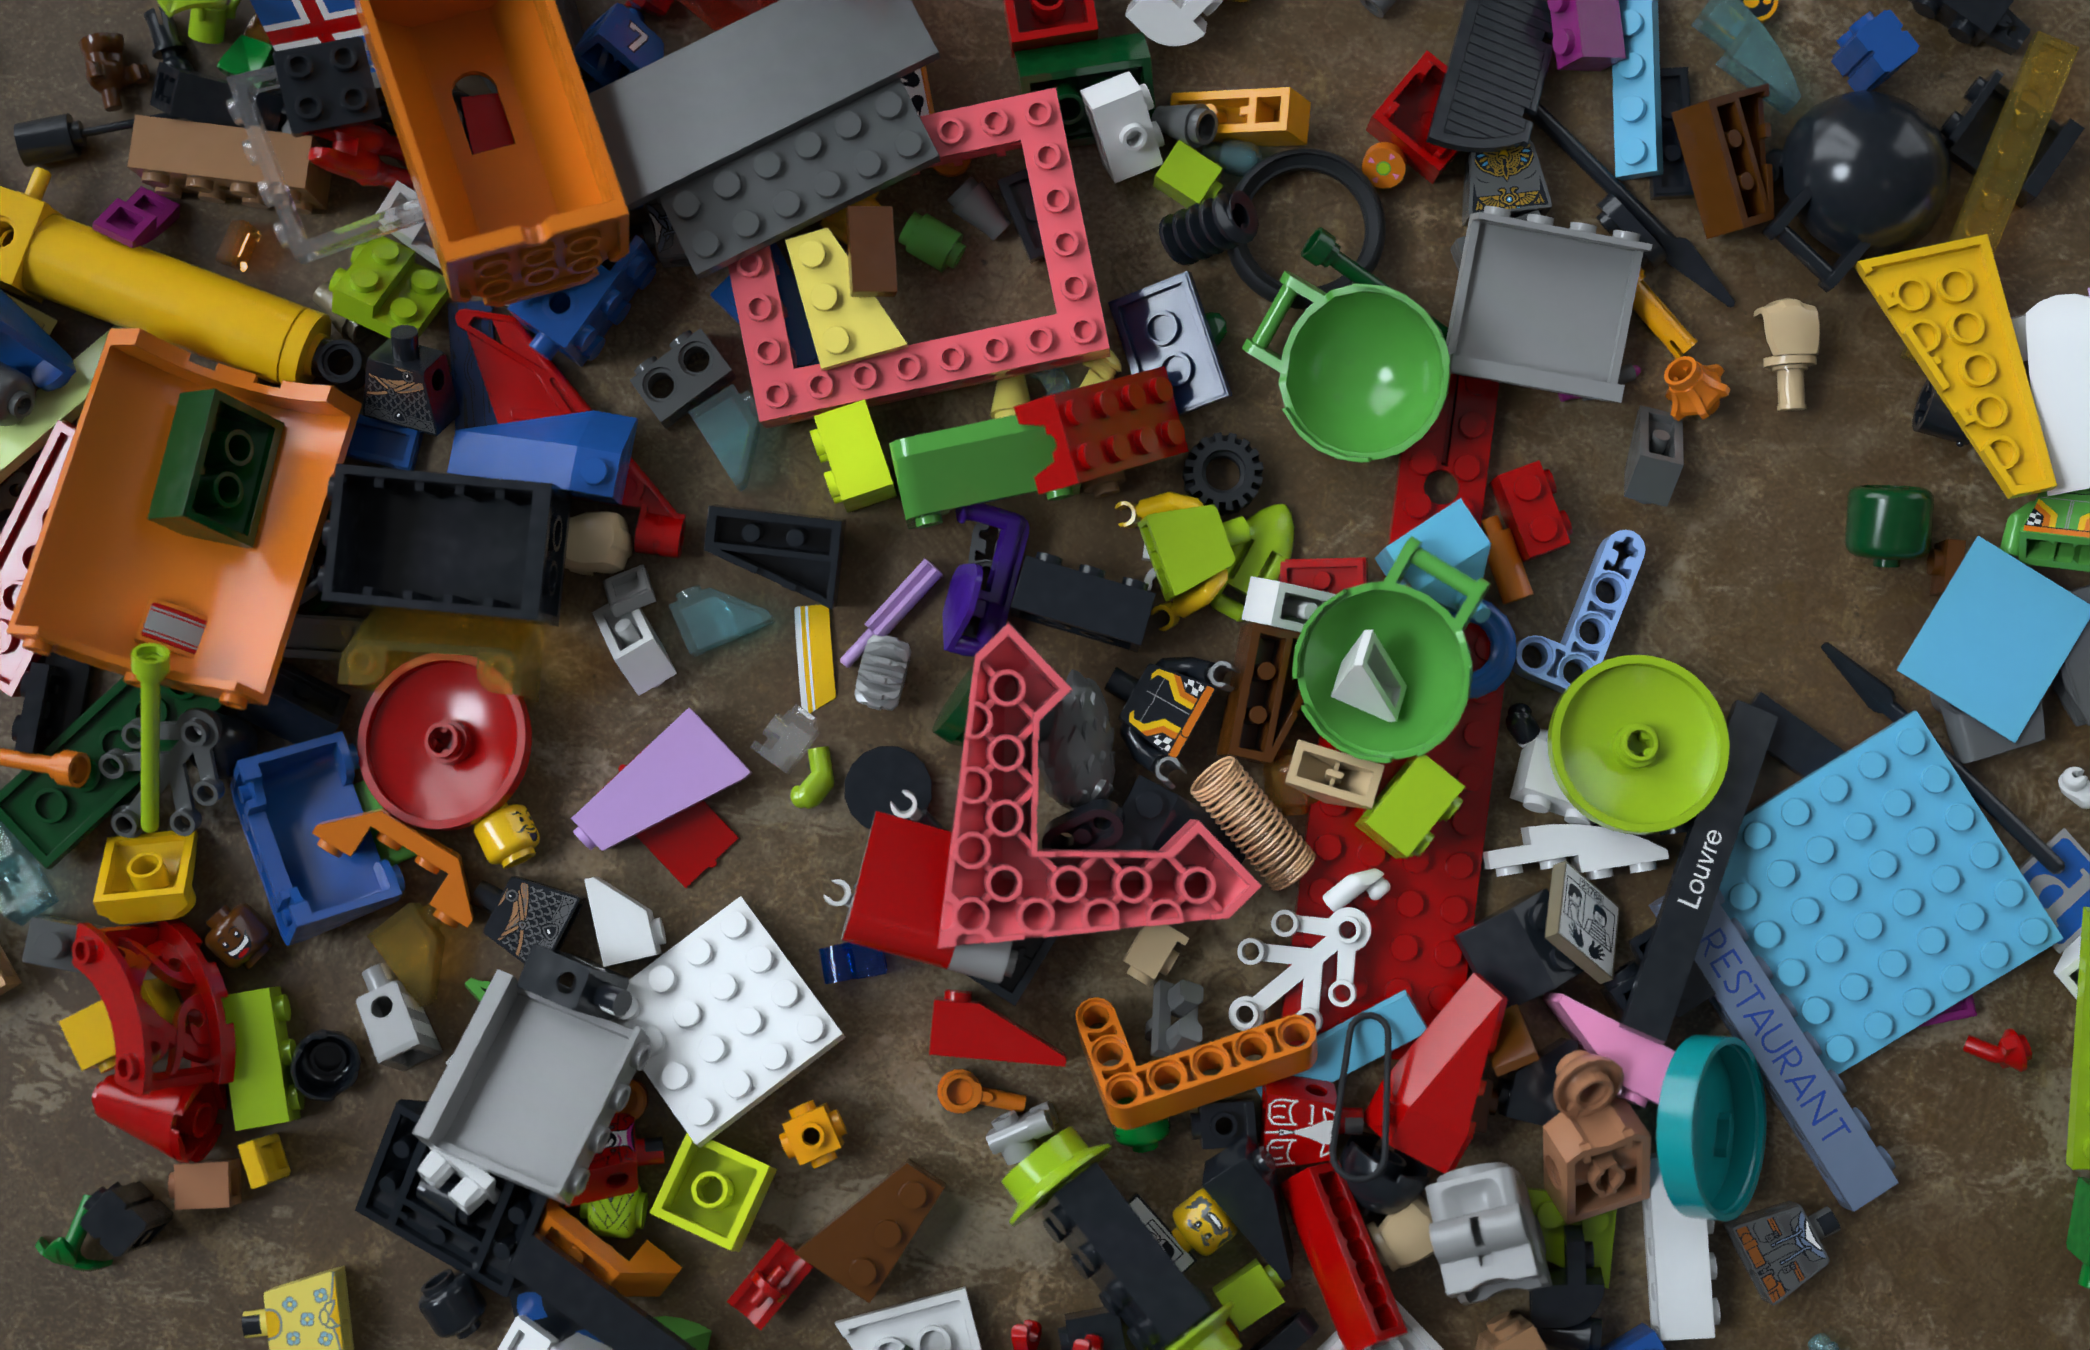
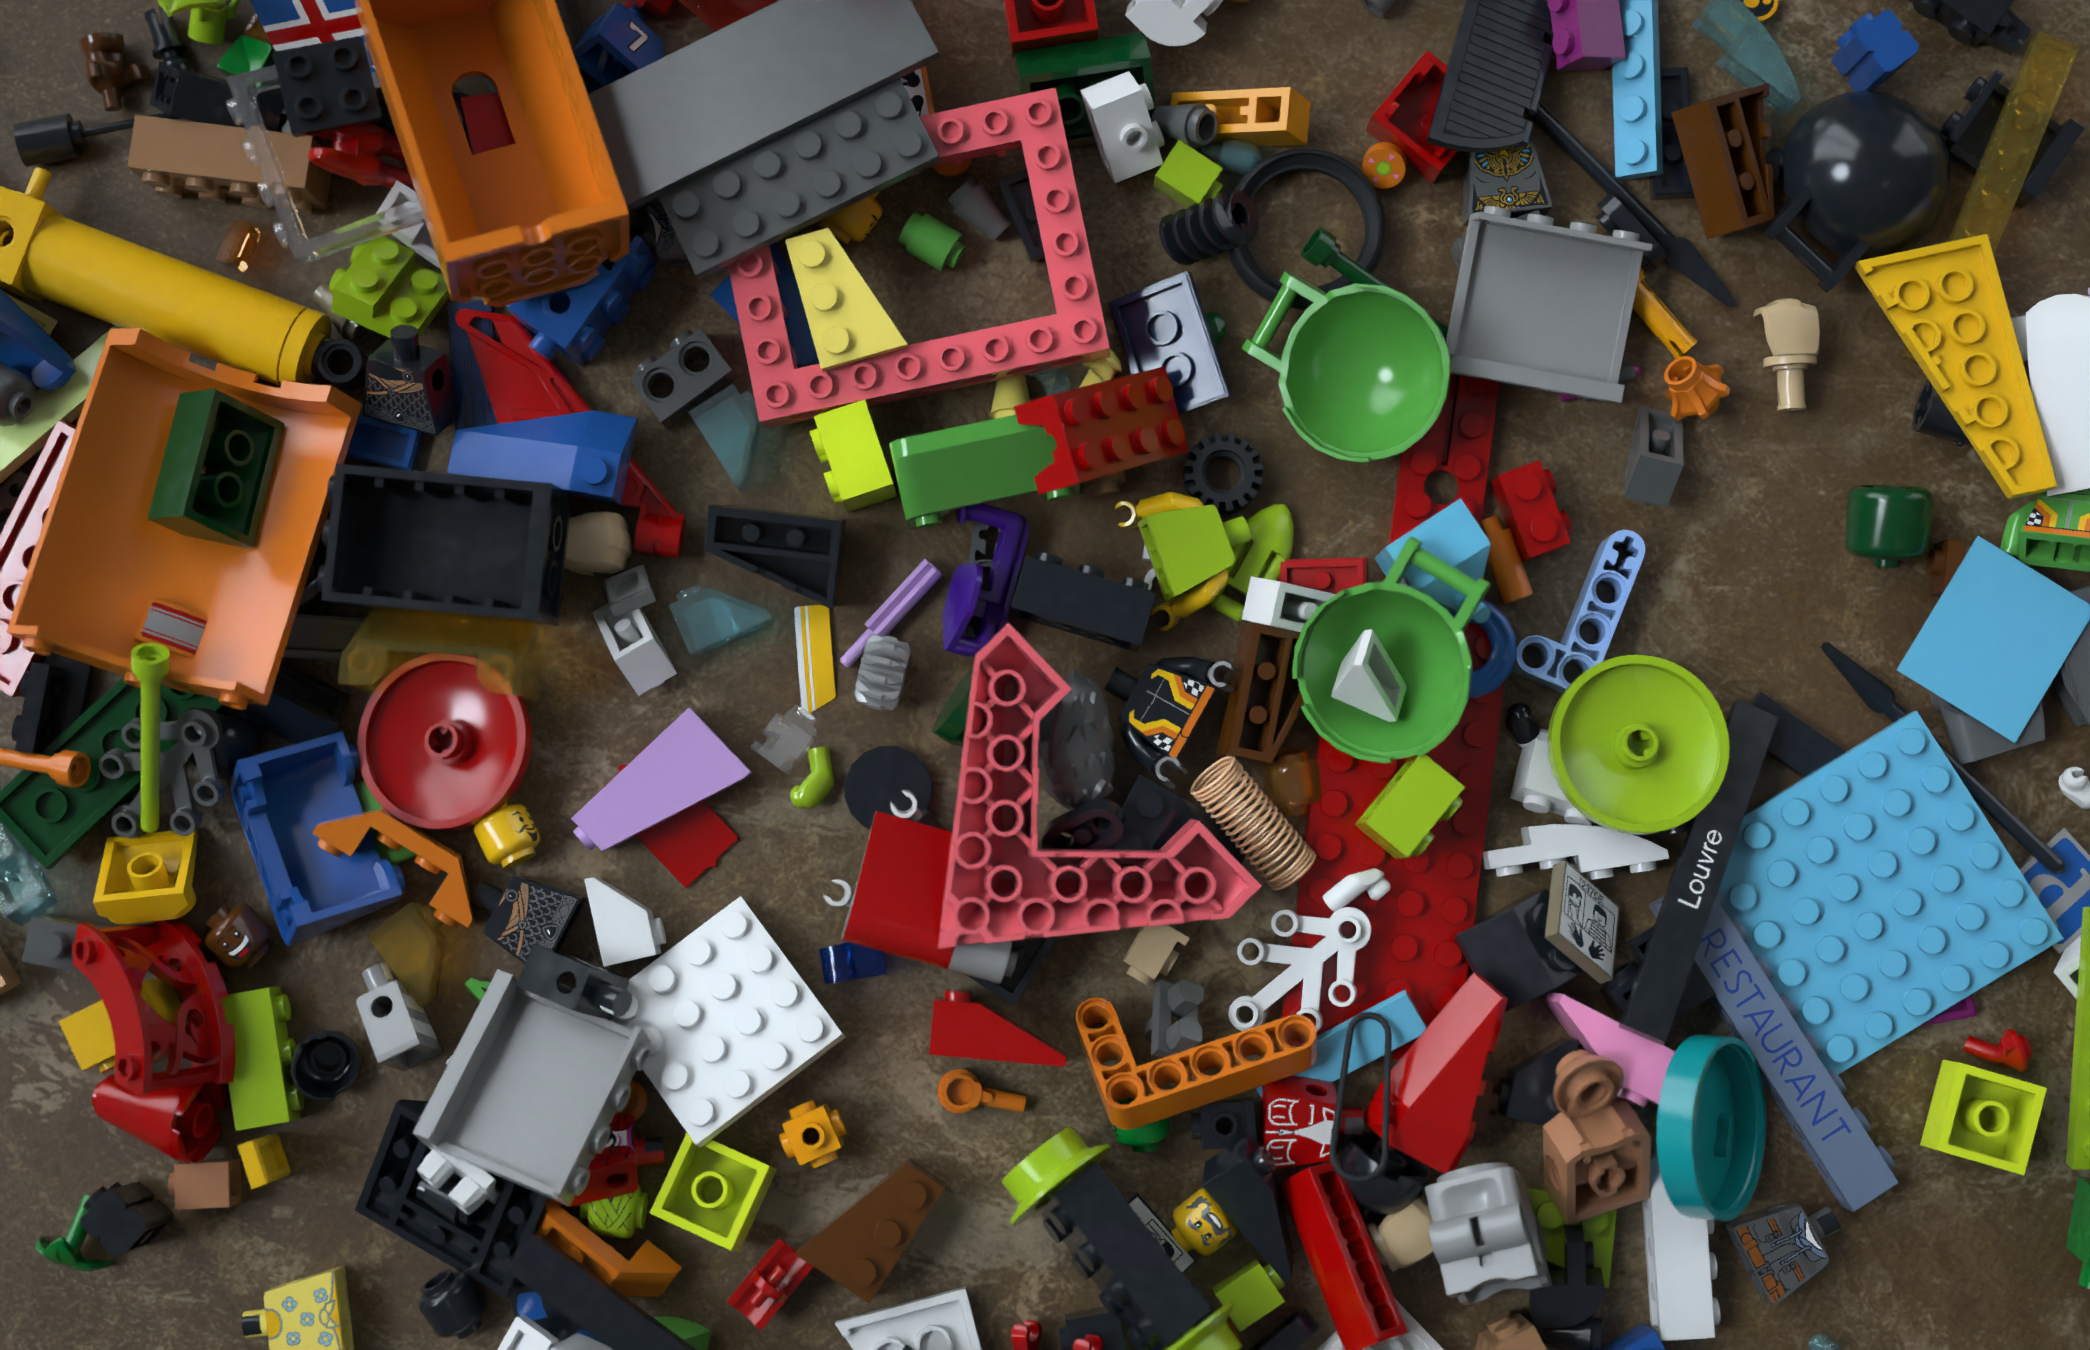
magenta slope [92,186,180,248] -> none
reddish brown tile [846,206,897,297] -> none
light grey plate [986,1100,1059,1165] -> none
tan slope [1285,740,1385,810] -> none
reddish brown slope [1488,1004,1540,1077] -> none
none -> neon yellow brick [1920,1060,2047,1175]

